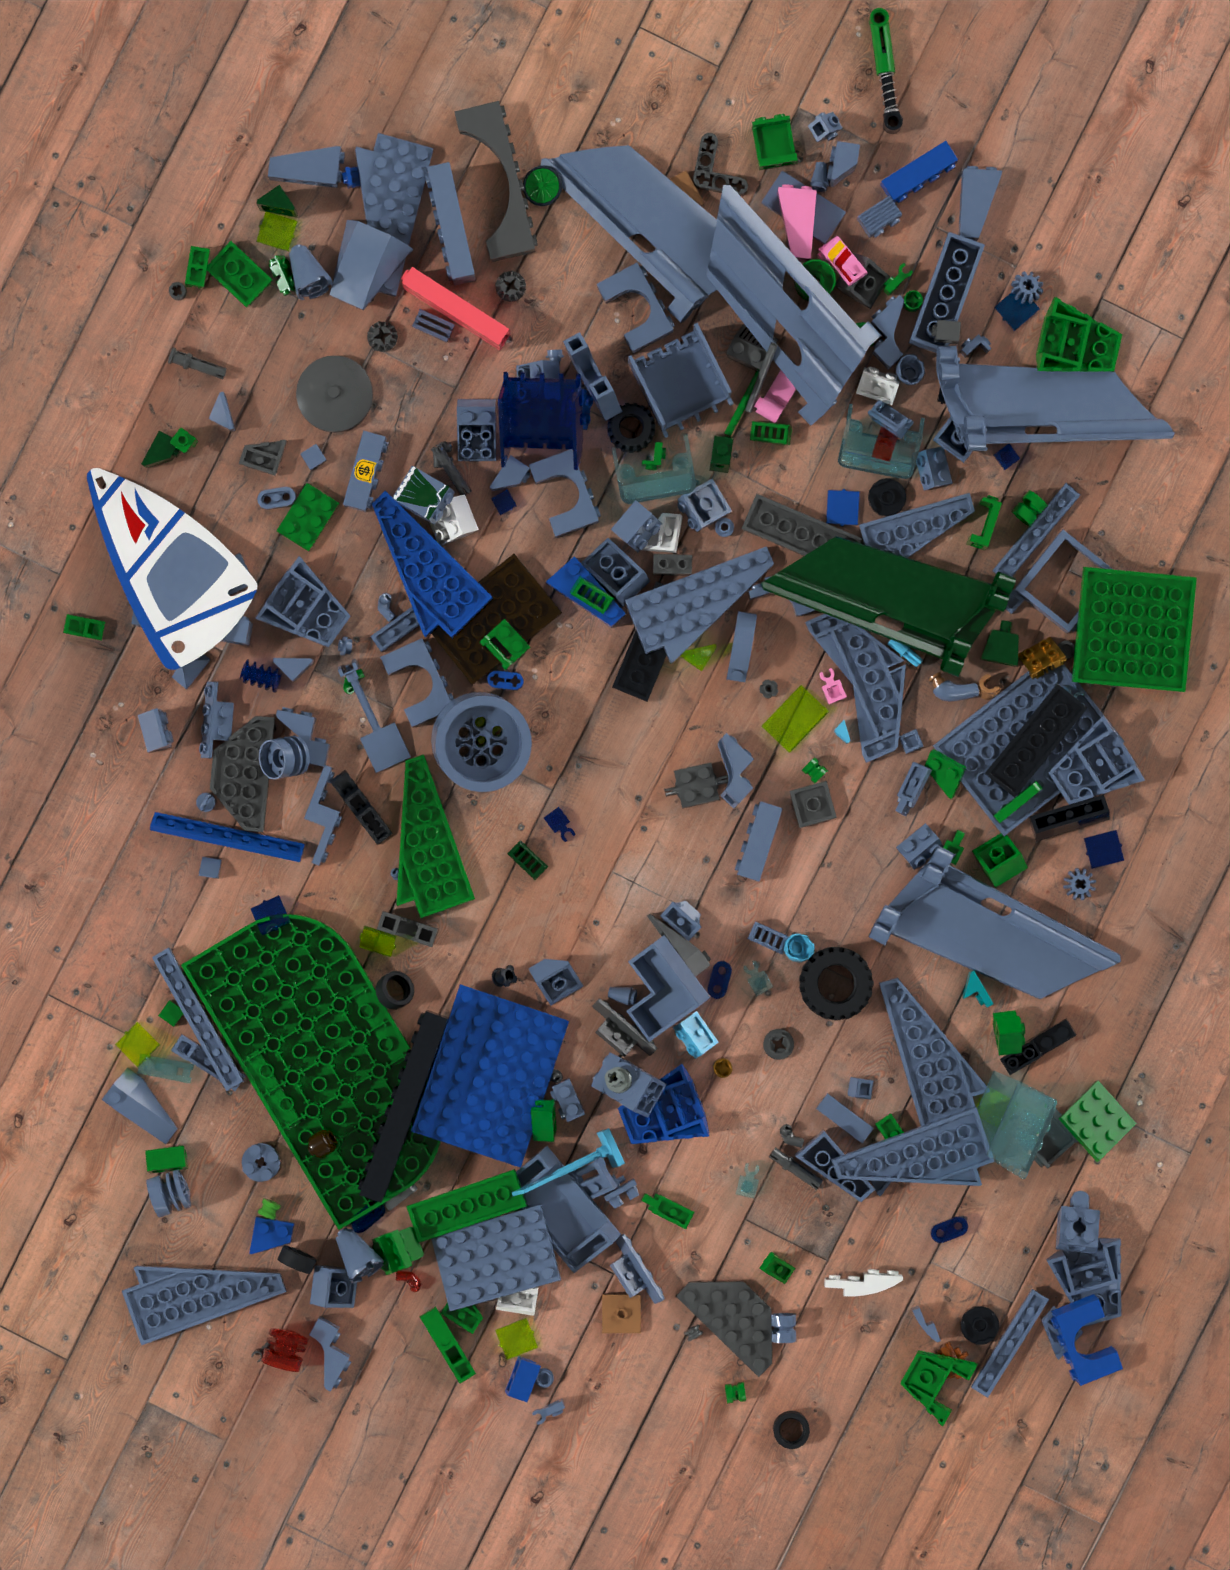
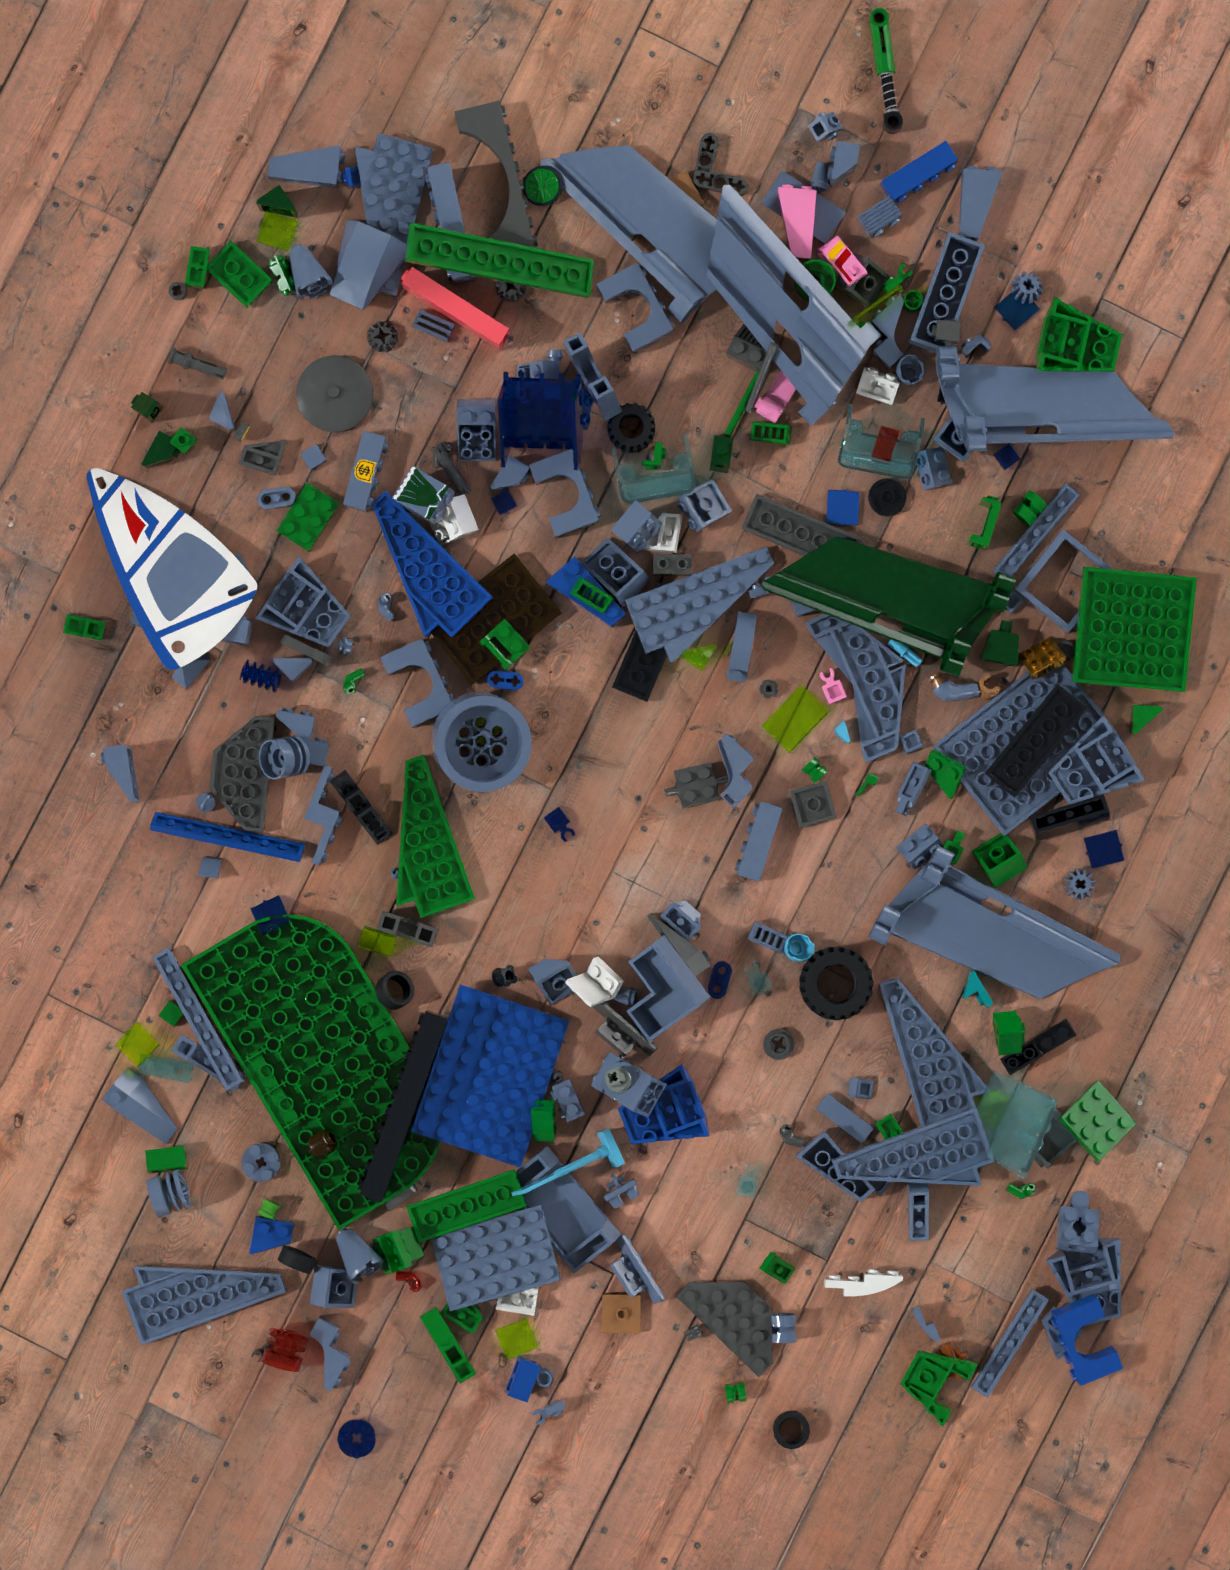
sand blue slope [138,708,174,753] -> none
sand blue bracket [199,682,234,759] -> none
sand blue piece [338,659,411,773] -> none
clear blue plate [350,1201,385,1233] -> none
sand blue tile [370,607,419,652] -> none
dark green slope [507,840,548,880] -> none
sand blue plate [570,1157,617,1199] -> none
sand blue windscreen [628,323,734,438] -> none
green hinge [641,1193,695,1229] -> none
medium azure bracket [673,1011,719,1059] -> none
pearl gold wheel [713,1058,733,1078] -> none
sand blue plate [715,518,734,537] -> none
green panel [752,114,798,171] -> none
dark grey pin [769,1147,823,1190] -> none
sand blue wing [859,493,975,558] -> none
sand blue hinge [868,400,914,439] -> none
clear blue plate [930,1216,968,1243] -> none
black tile [960,1306,999,1345] -> none
green beam [993,781,1042,823] -> none
none -> sand blue slope [101,744,140,803]
none -> dark green slope [131,392,163,423]
none -> dark grey tile [234,422,250,442]
none -> dark grey beam [280,634,333,667]
none -> clear blue plate [337,1419,376,1459]
none -> green plate [405,223,594,298]
none -> white bracket [565,957,624,1007]
none -> clear neon green piece [852,285,904,324]
none -> green hand [855,773,878,796]
none -> sand blue slope [908,1182,929,1241]
none -> green arm [1006,1182,1036,1199]
none -> green slope [1130,705,1163,736]

